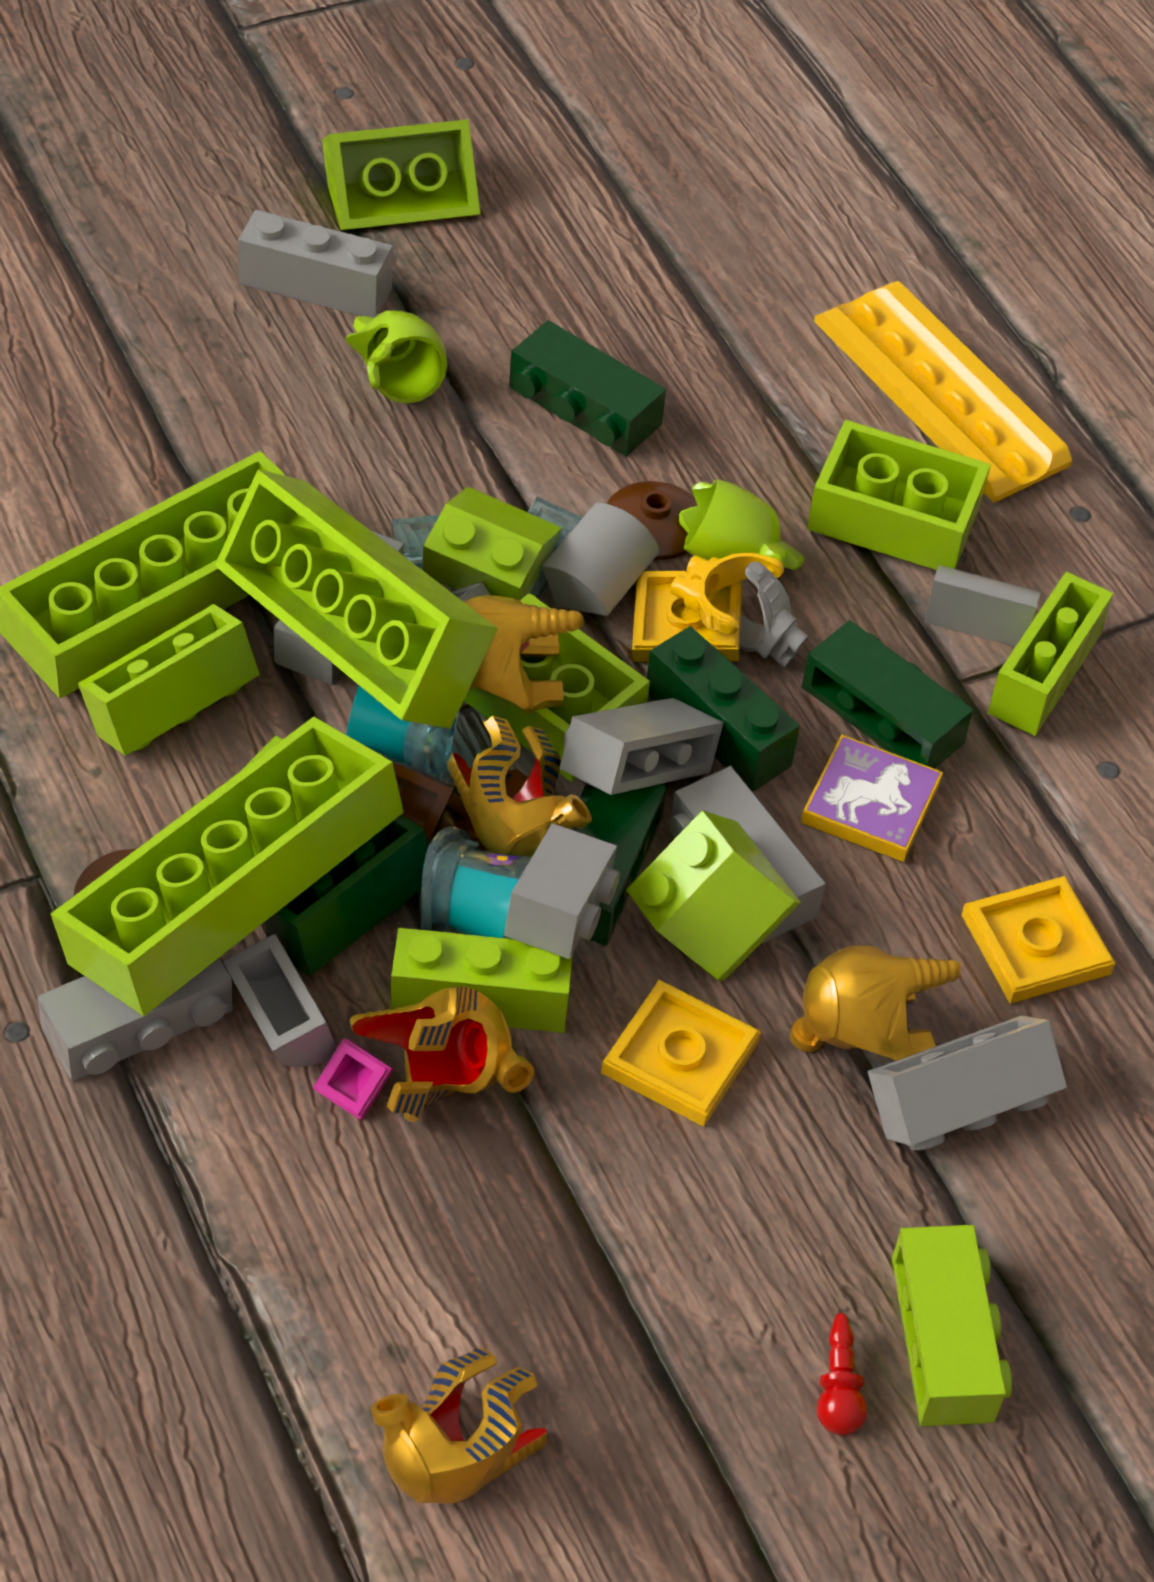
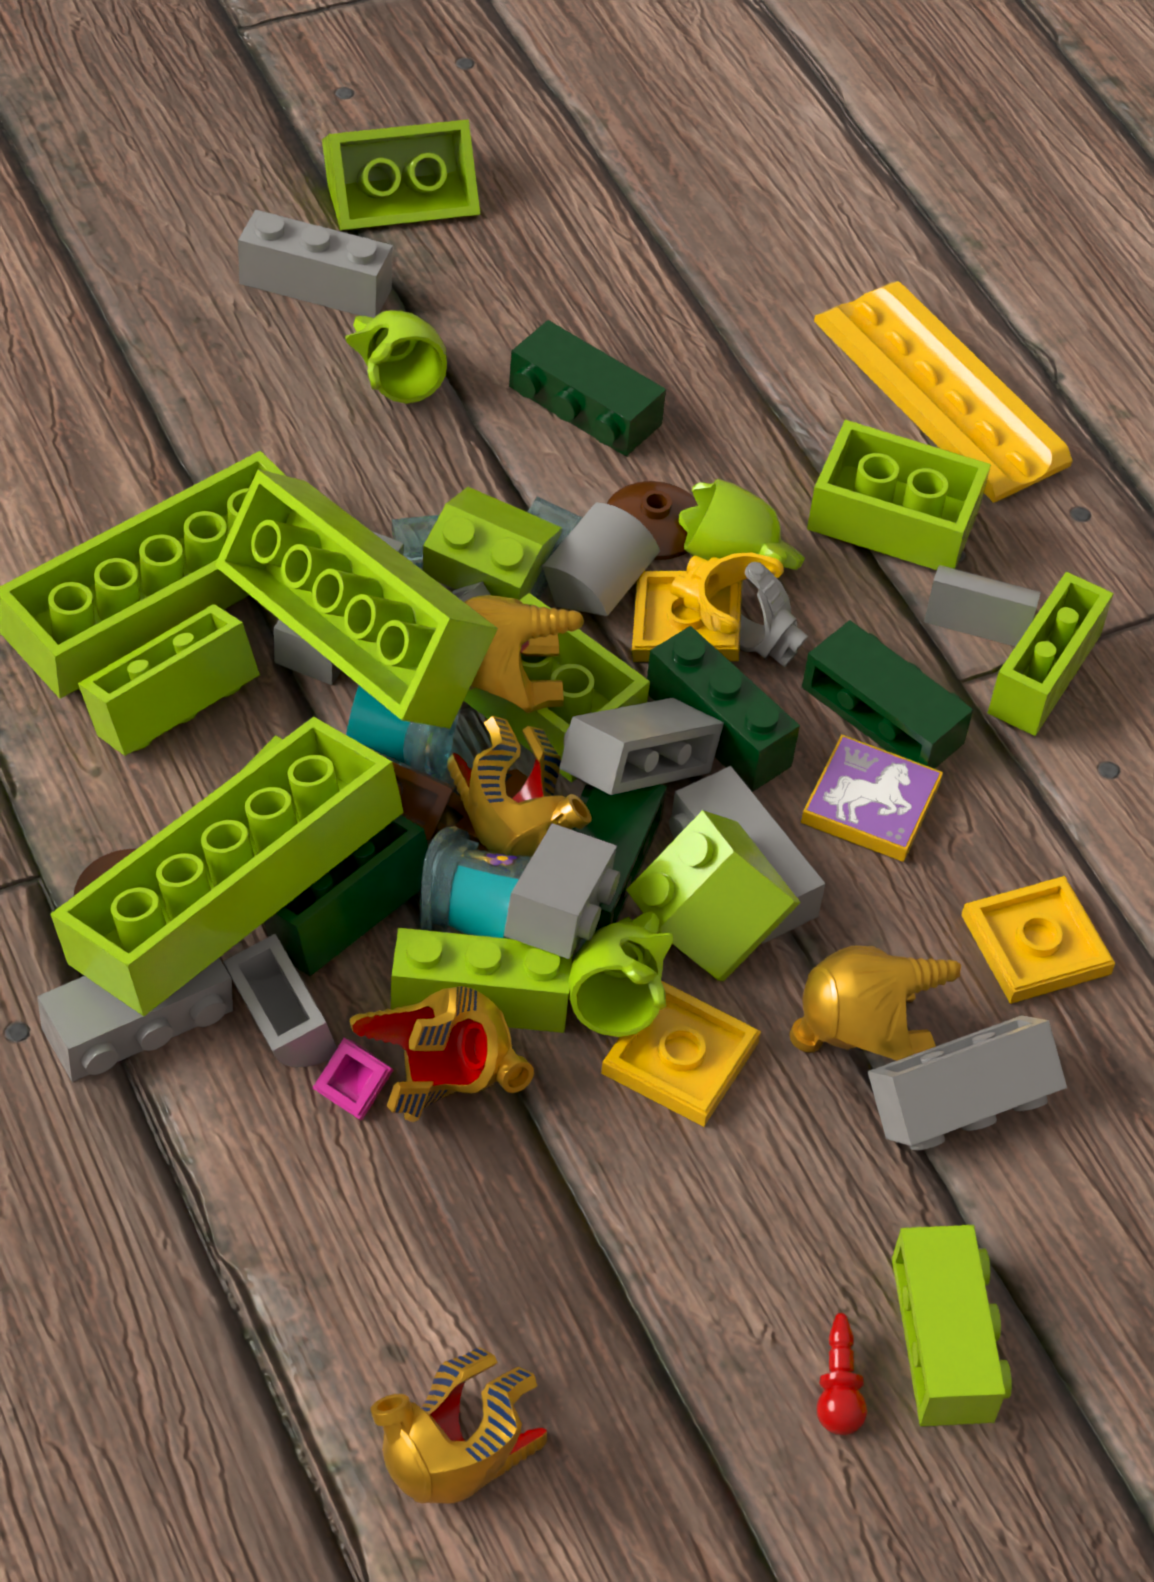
none -> lime piece [569,911,674,1037]

